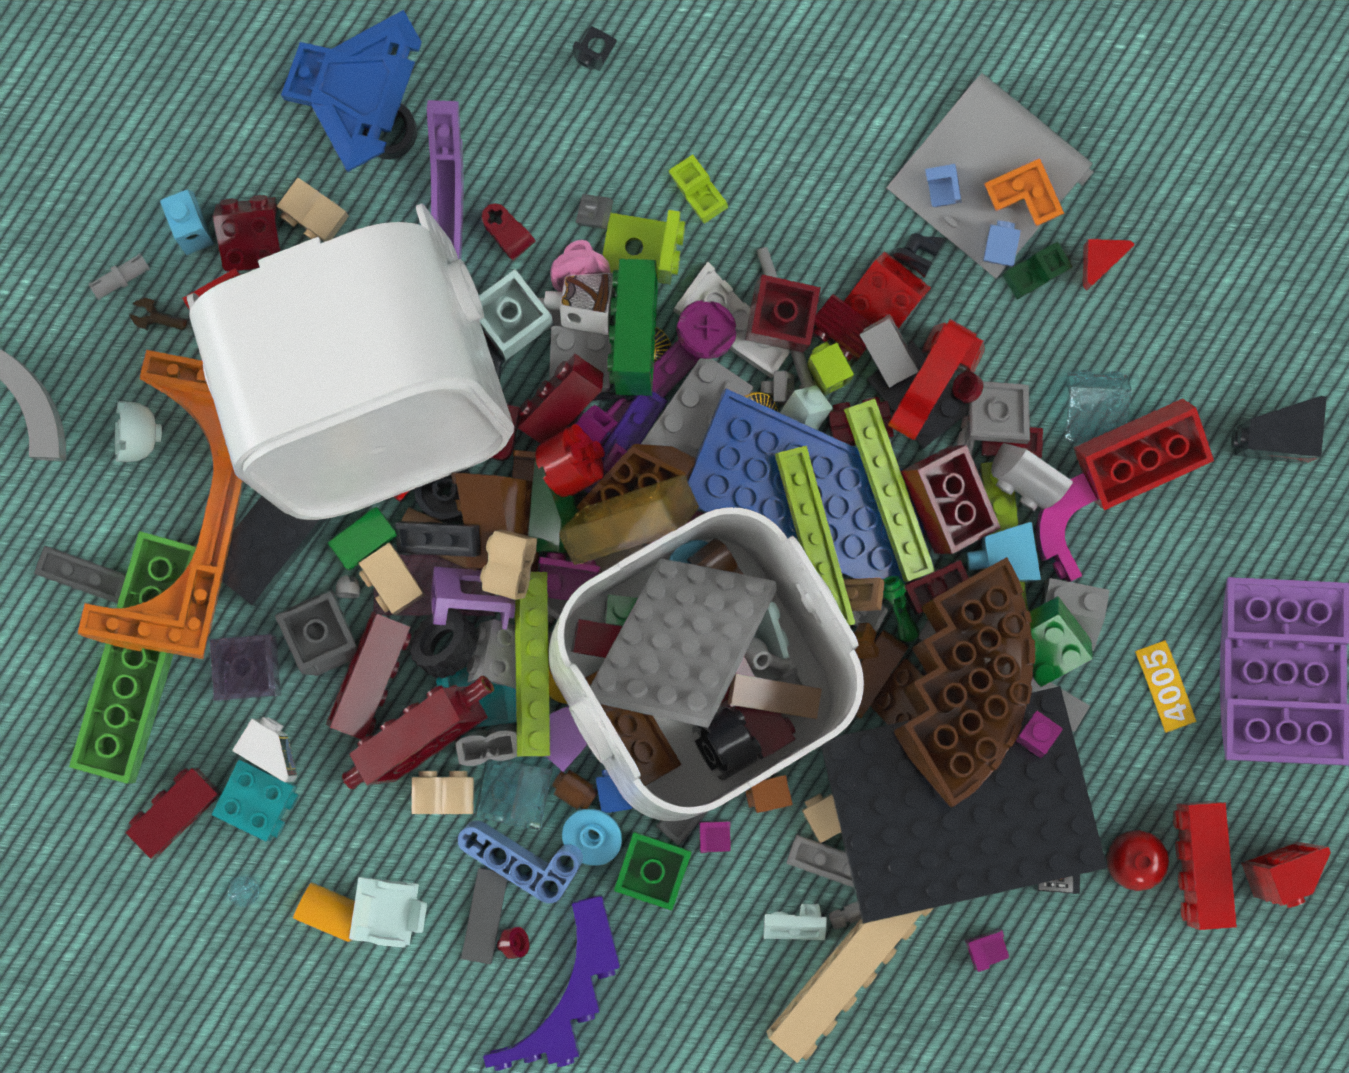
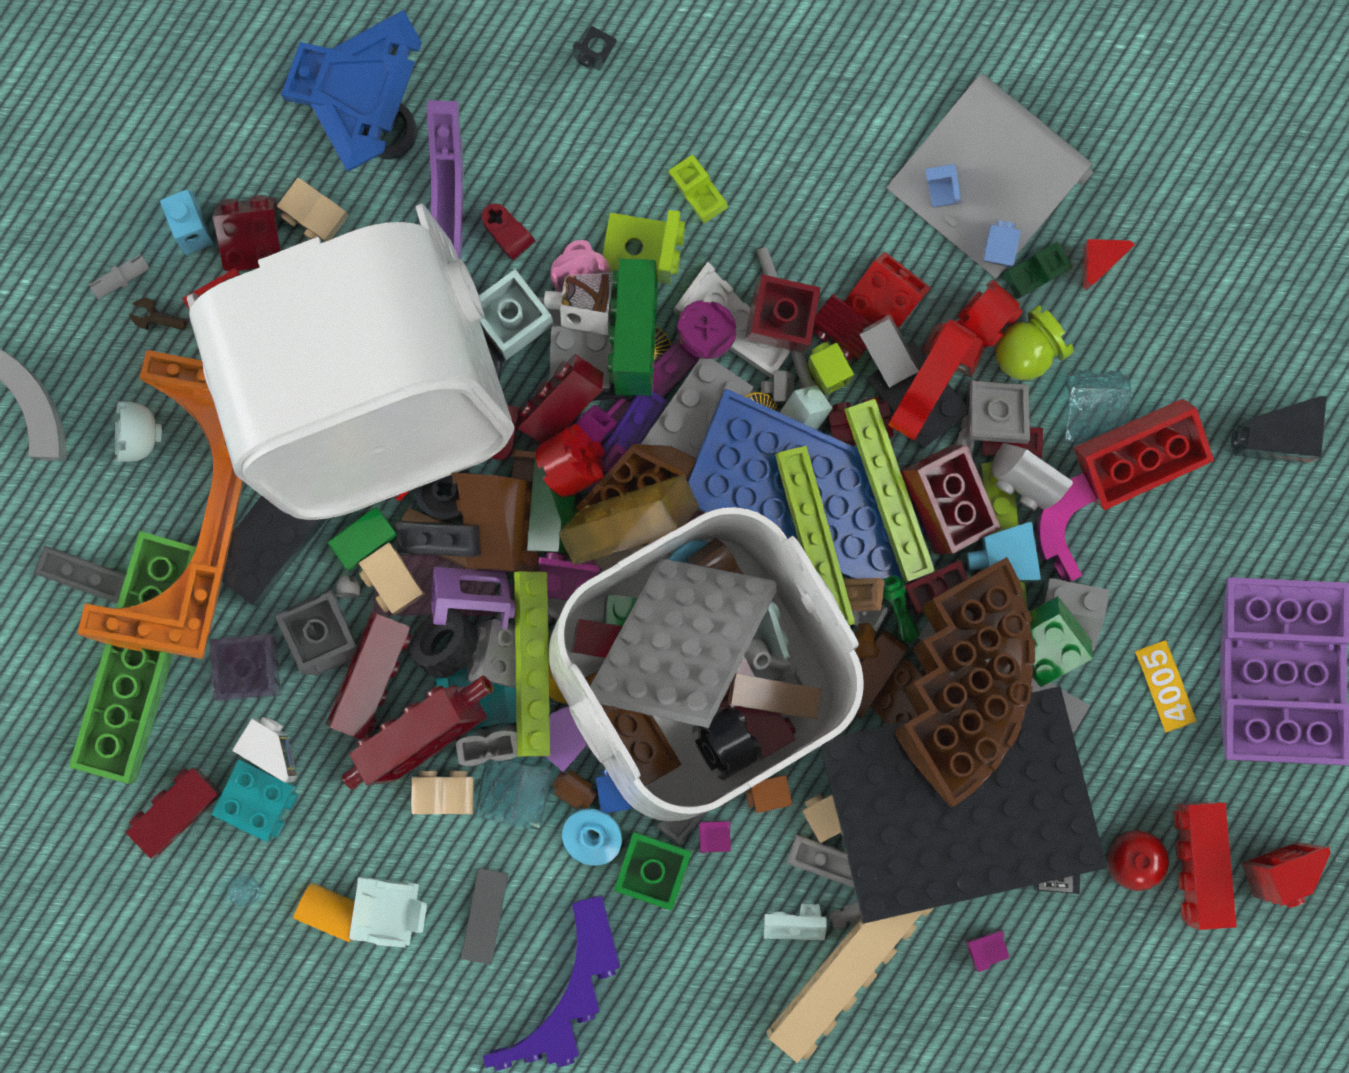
medium blue beam [458,820,583,903] -> none
tan brick [480,530,537,600] -> none
dark red tile [497,927,529,959] -> none
dark grey tile [575,194,613,230] -> none
black piece [893,233,944,278] -> none
dark red tile [952,371,984,403] -> none
orange plate [984,158,1064,227] -> none
magenta brick [1015,711,1063,758] -> none
none -> red brick [955,279,1023,349]
none -> lime tile [995,305,1074,381]

